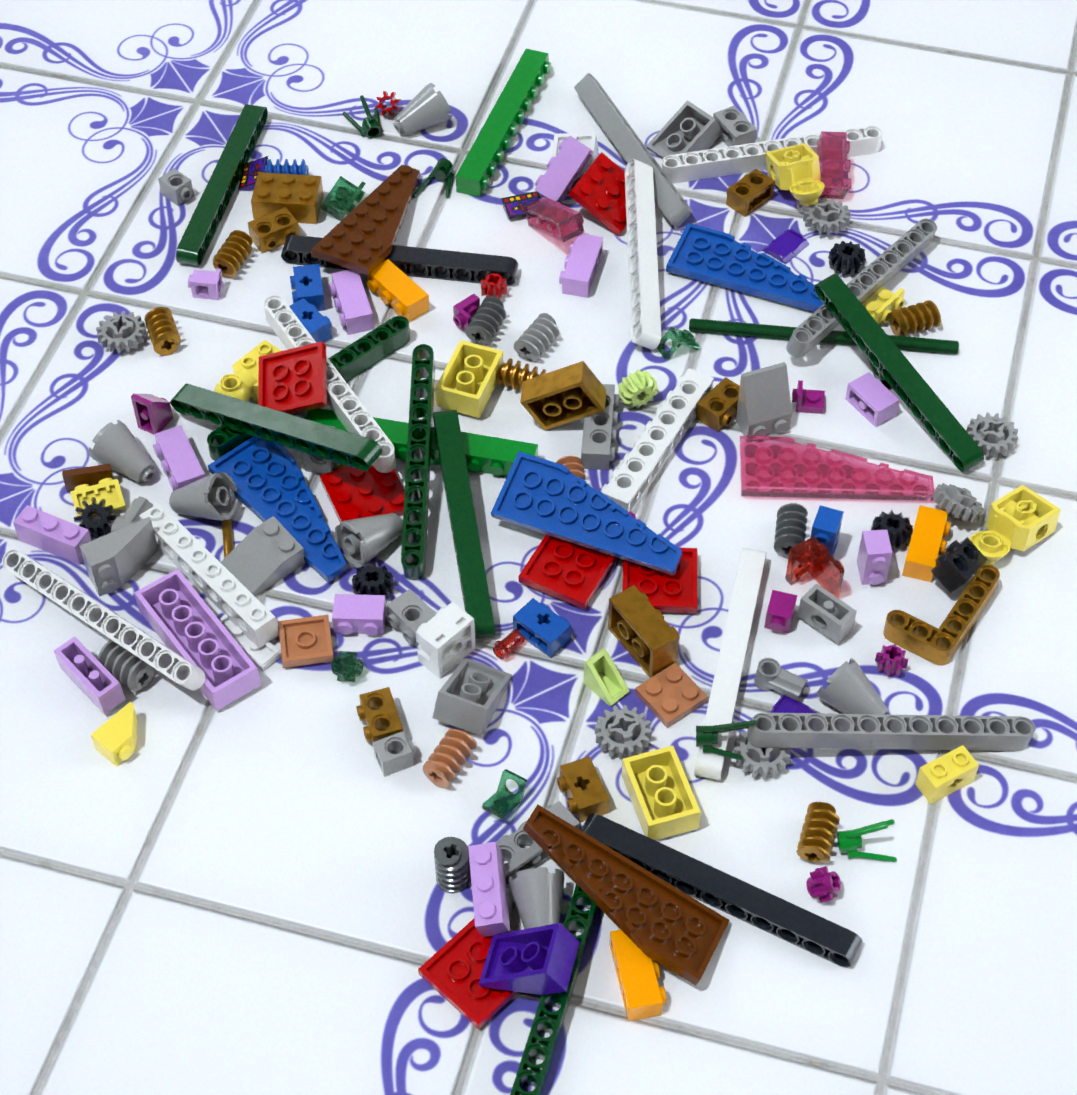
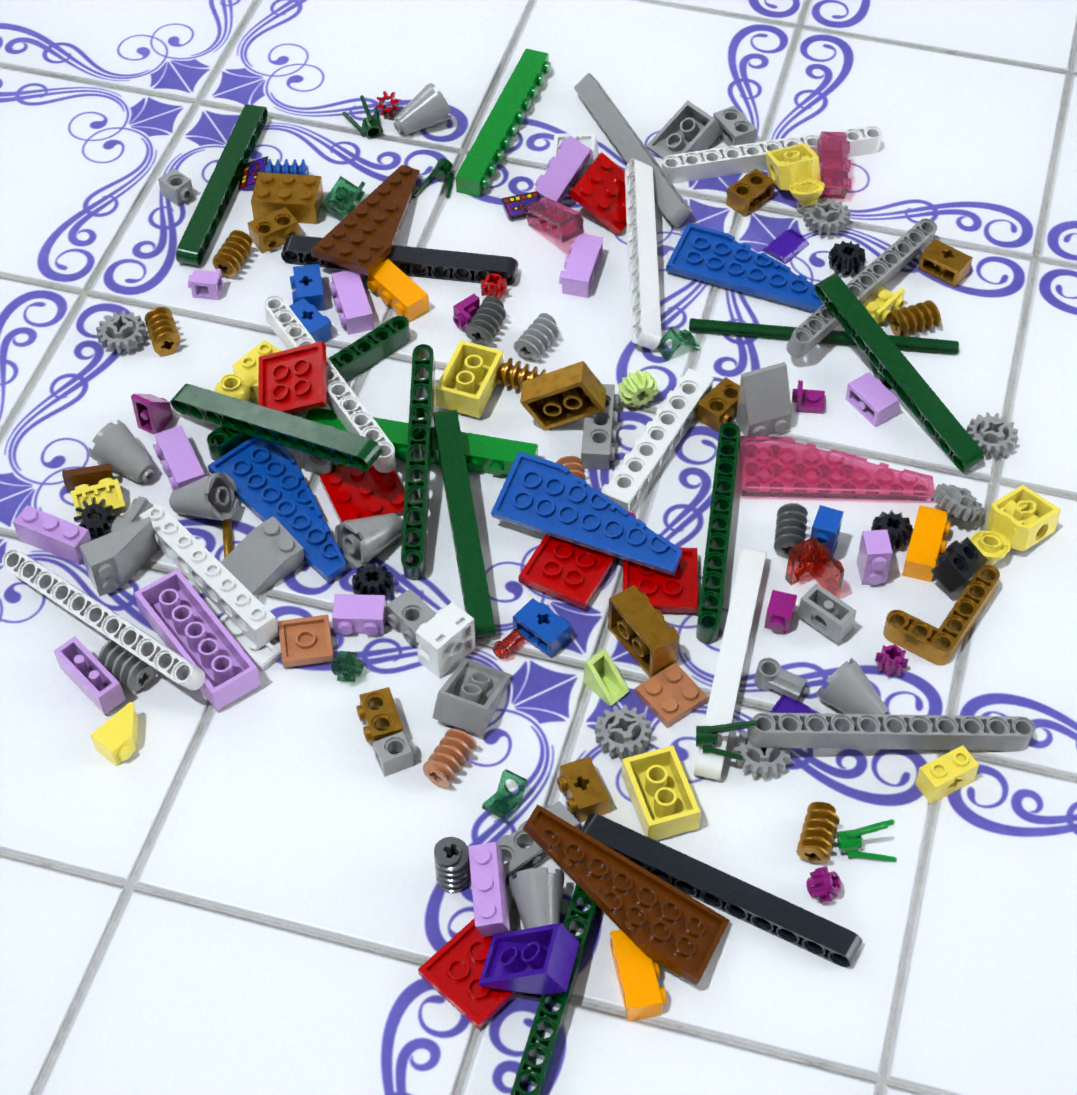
none -> dark green beam [696,423,741,644]
none -> pearl gold brick [918,239,973,288]

